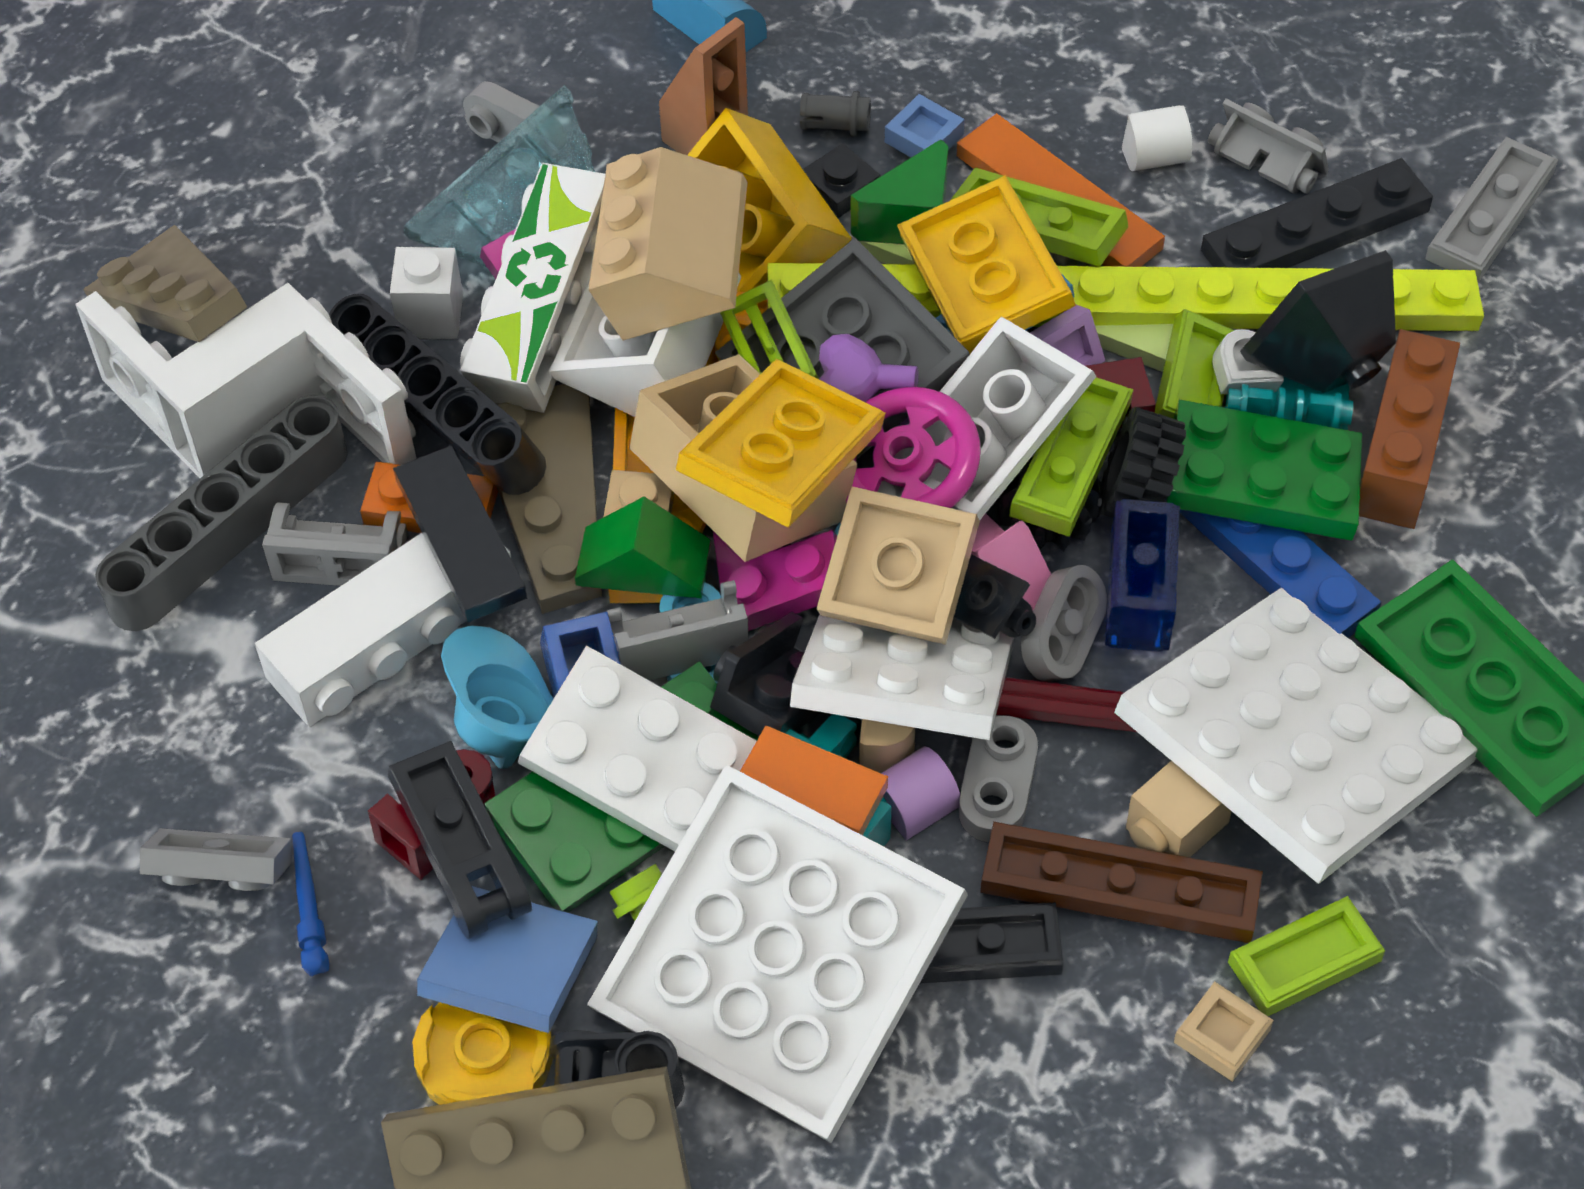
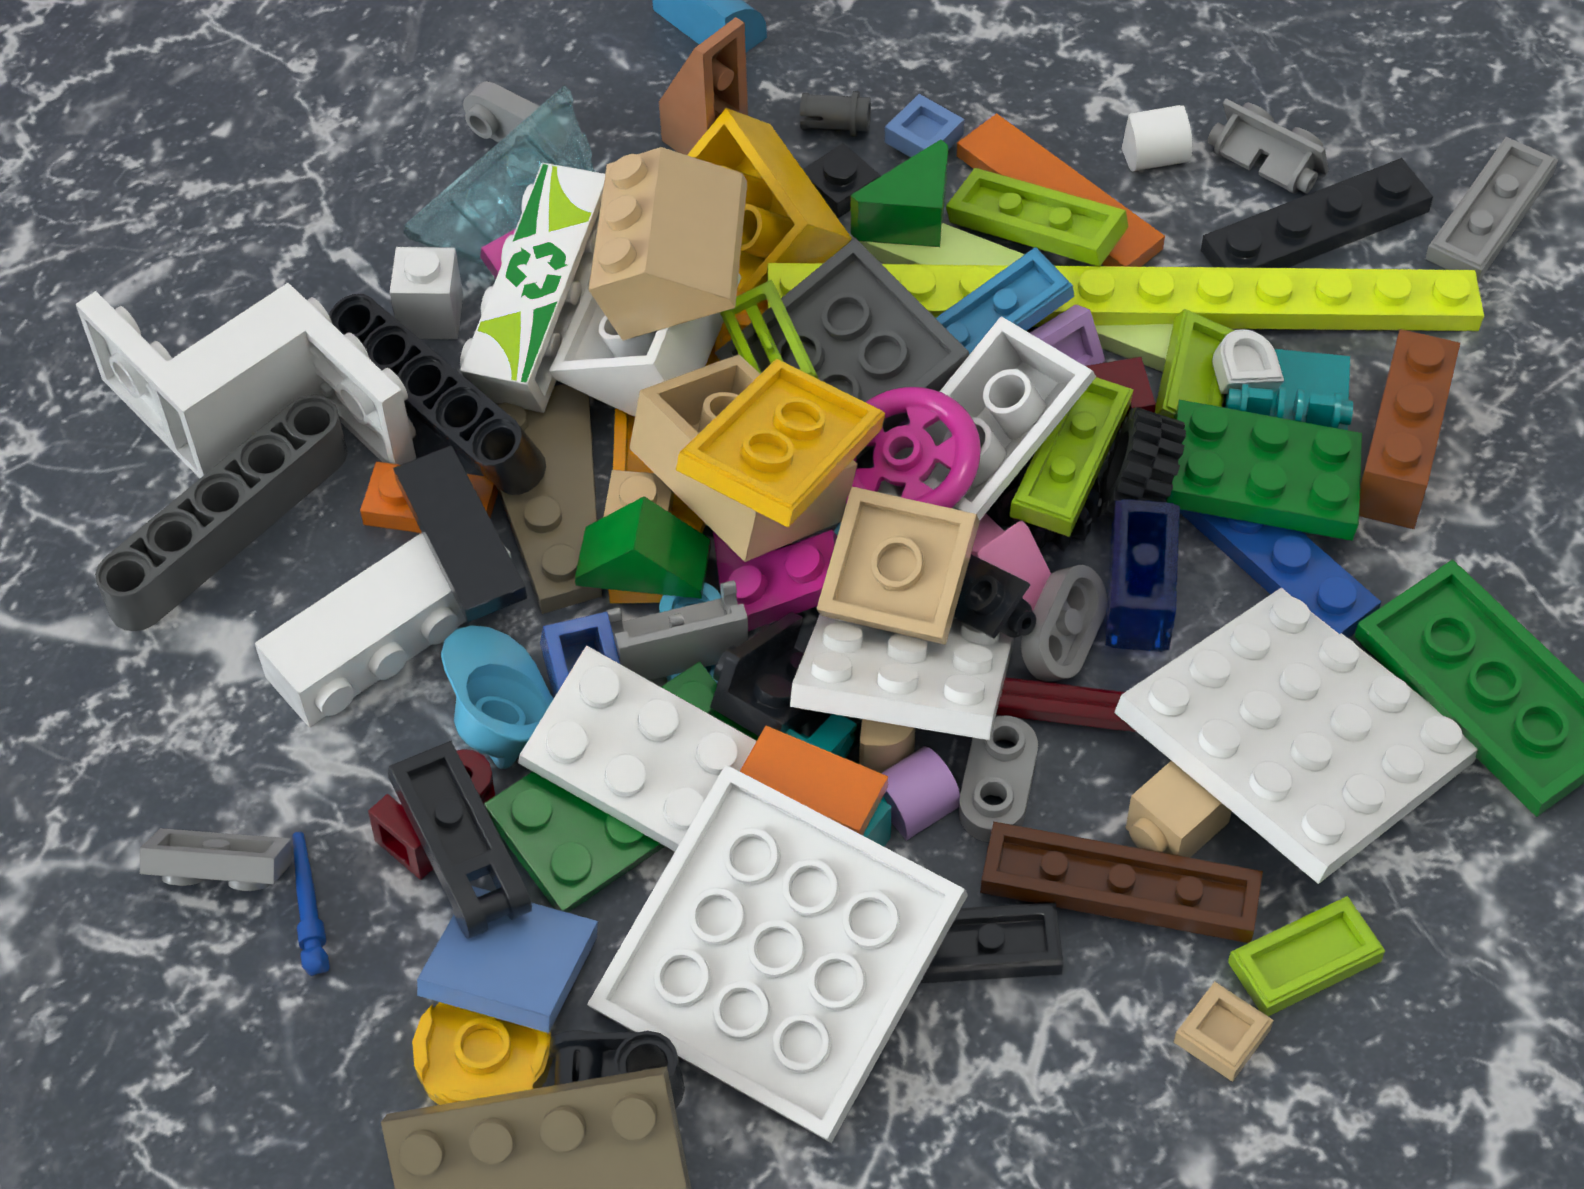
dark tan wing [83,225,247,342] -> none
light grey hinge [262,502,408,586] -> none
lime plate [609,863,662,921] -> none
medium lavender rock [819,334,919,402] -> none
yellow tile [897,175,1076,354] -> none
black slope [1240,250,1396,393] -> none

